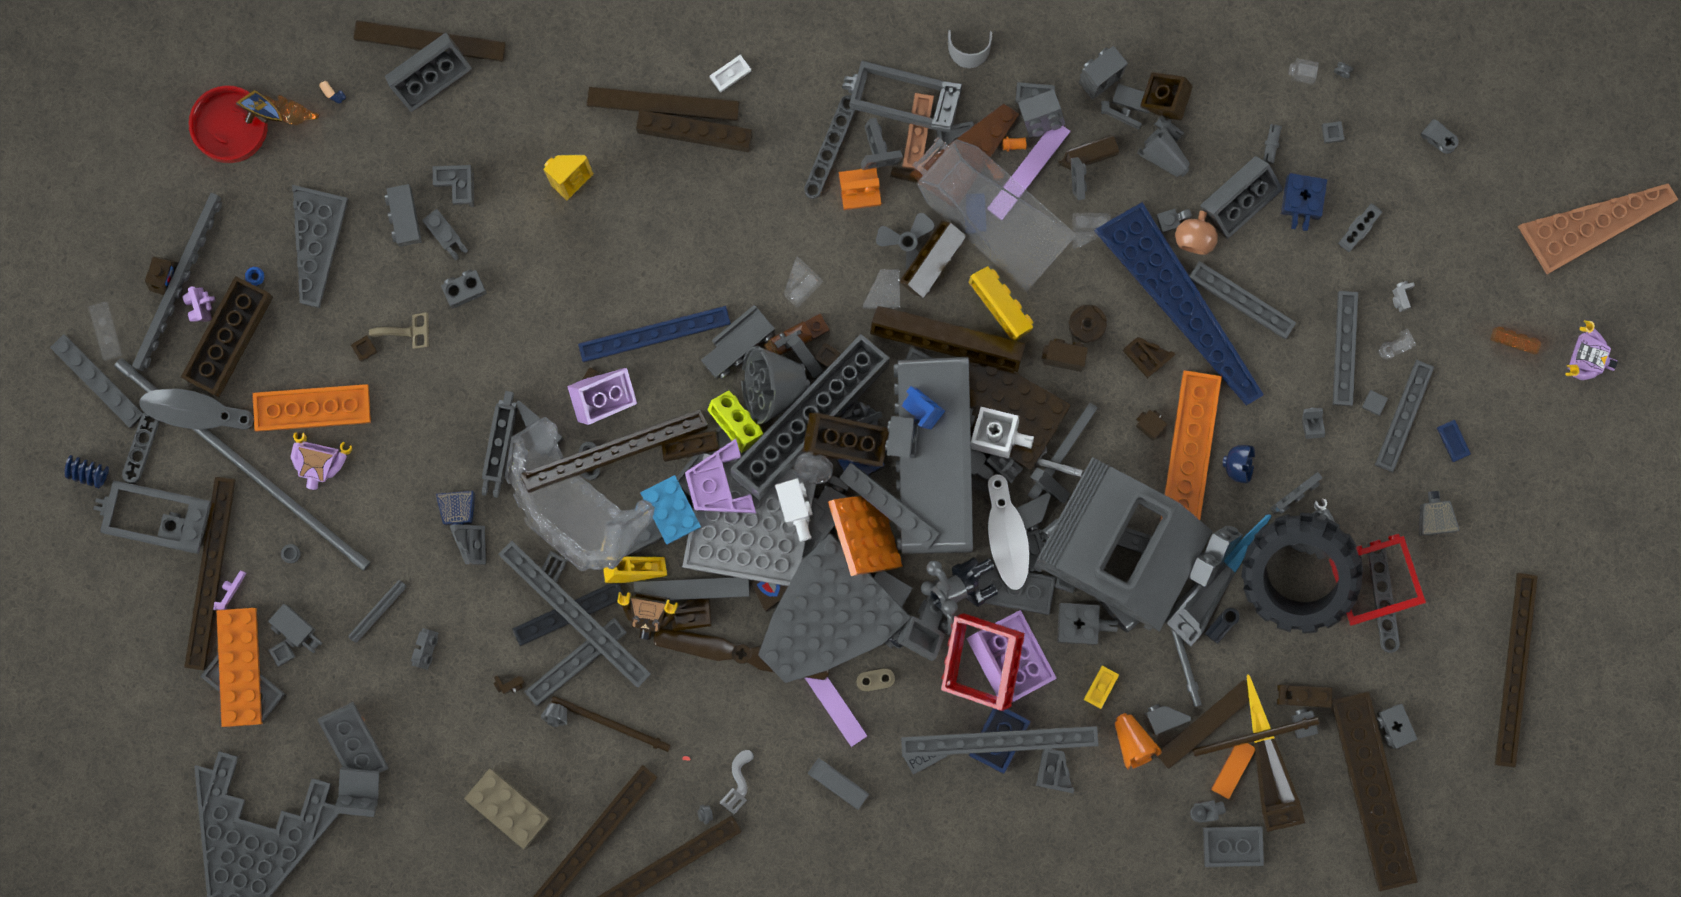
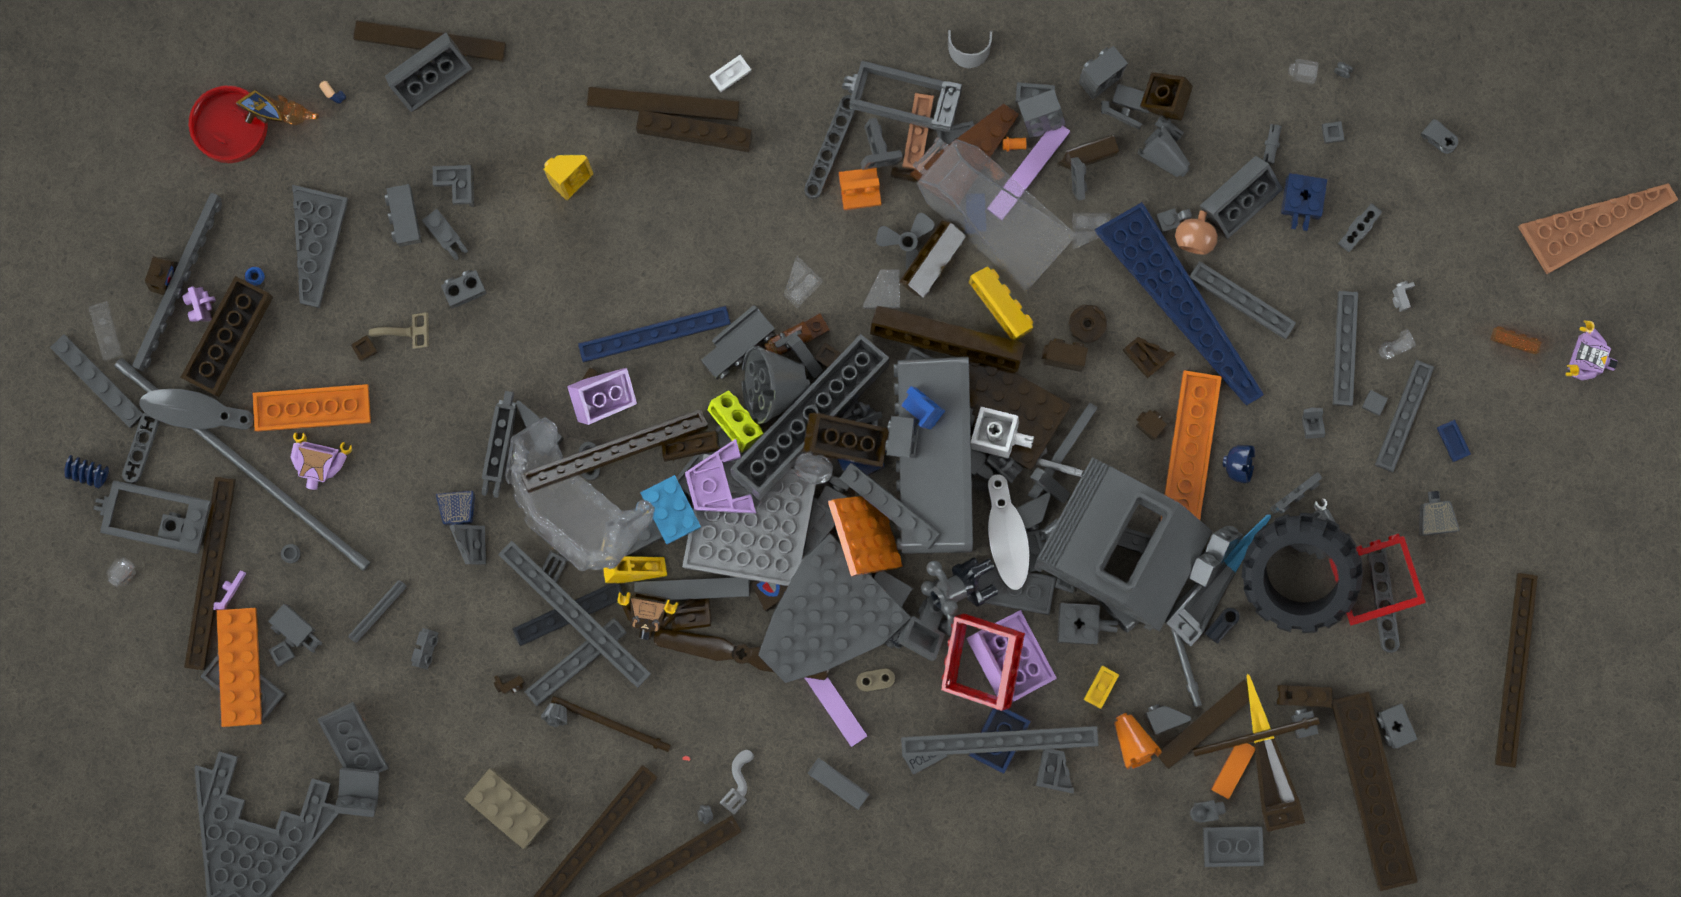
white brick [775,478,813,542] -> none
none -> clear head [106,557,136,587]

